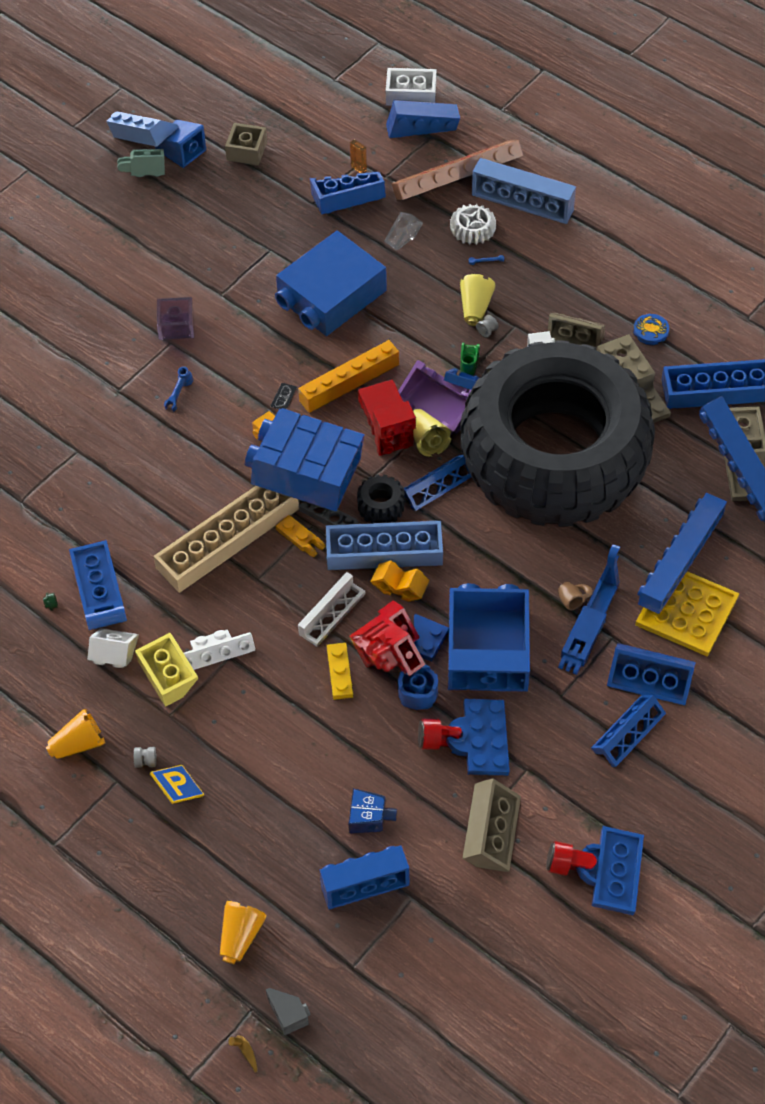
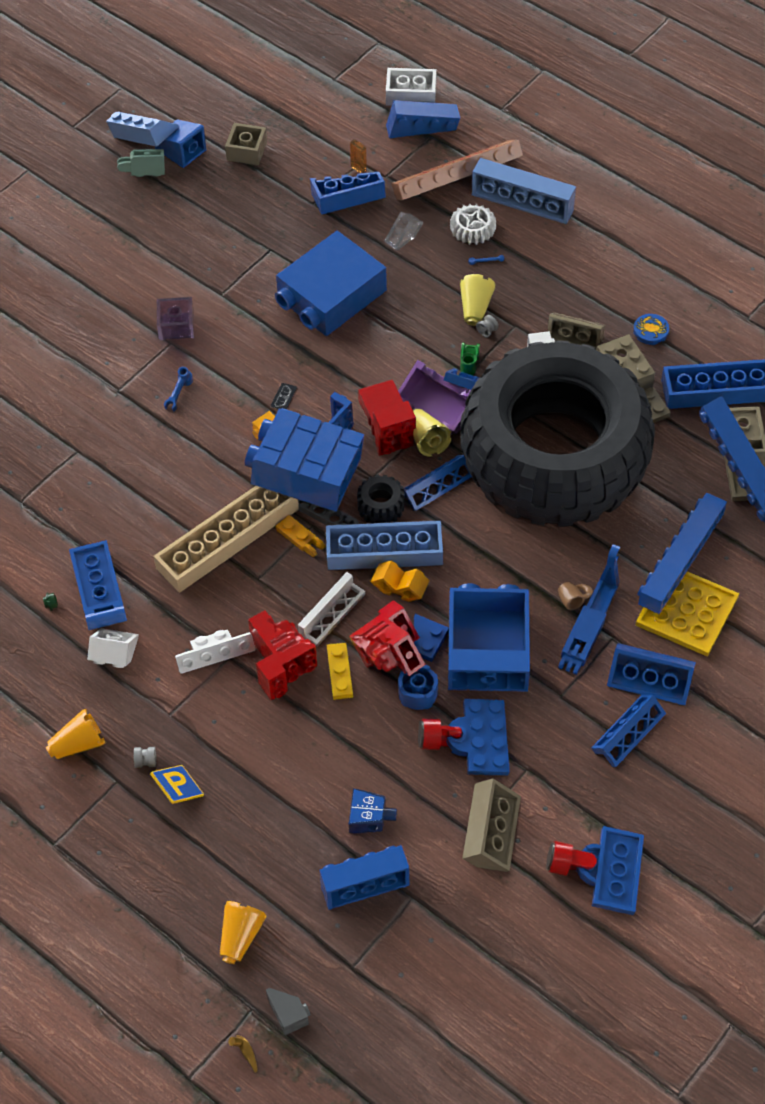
light yellow slope [135,633,198,707] -> none
light orange brick [298,340,399,413] -> none
none -> red brick [248,610,317,700]
none -> blue bracket [328,392,354,430]

